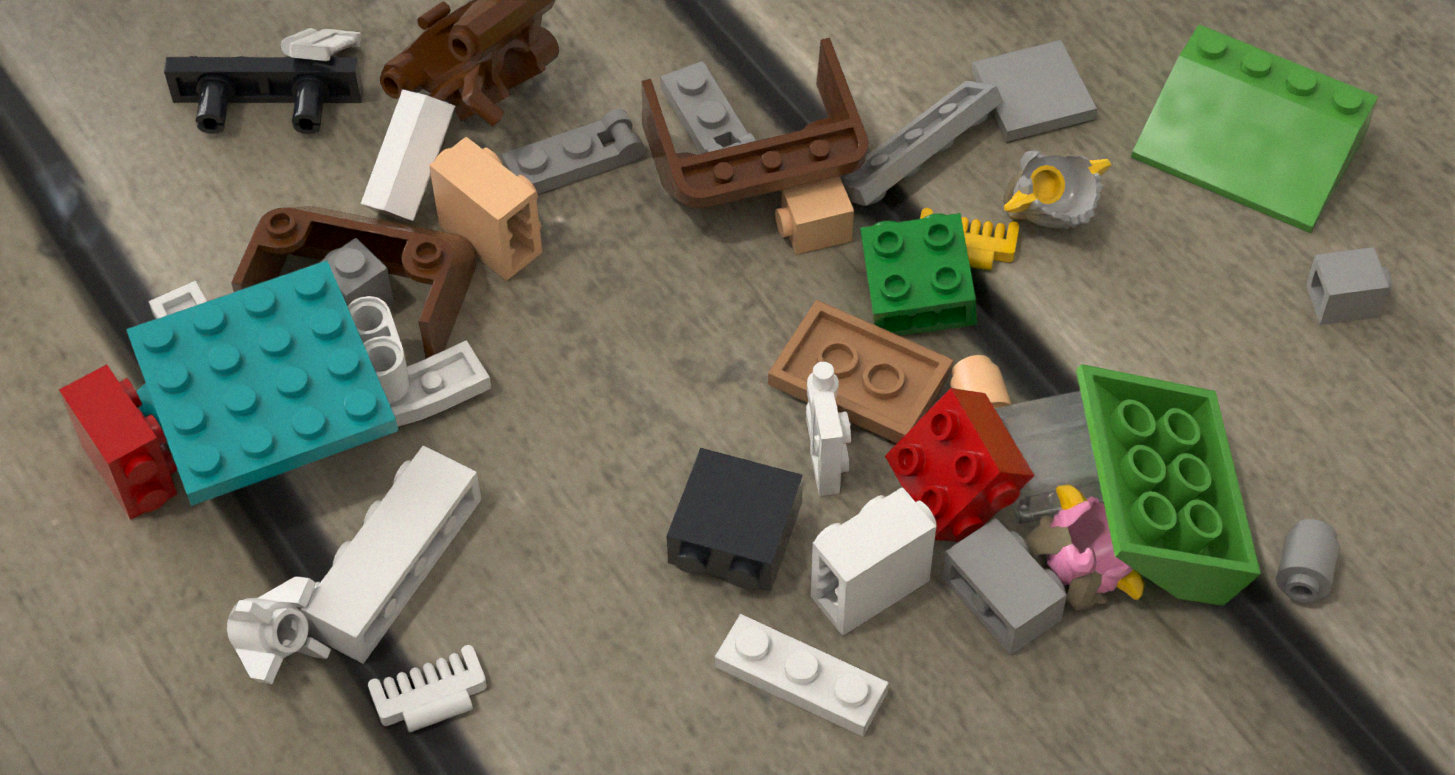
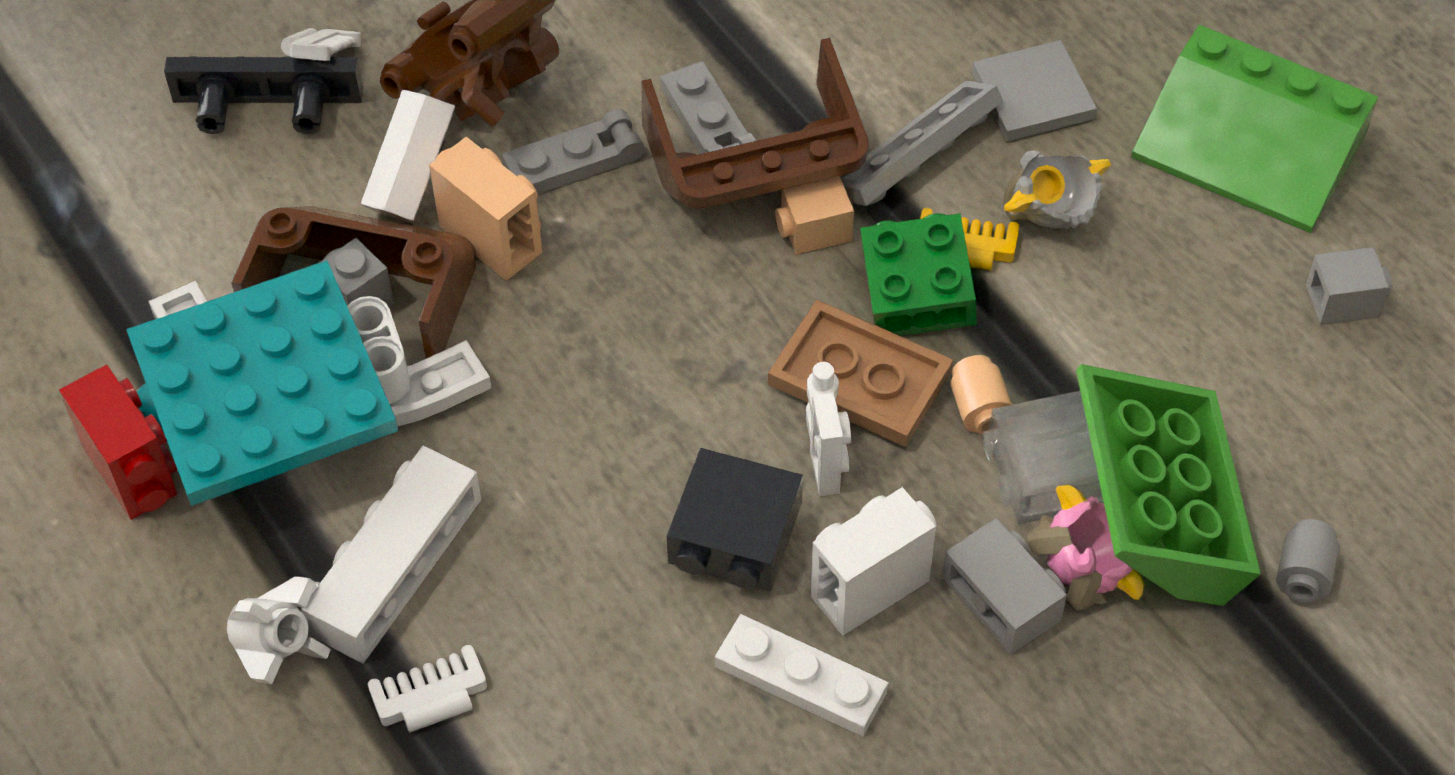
red brick [885,388,1035,542] -> none

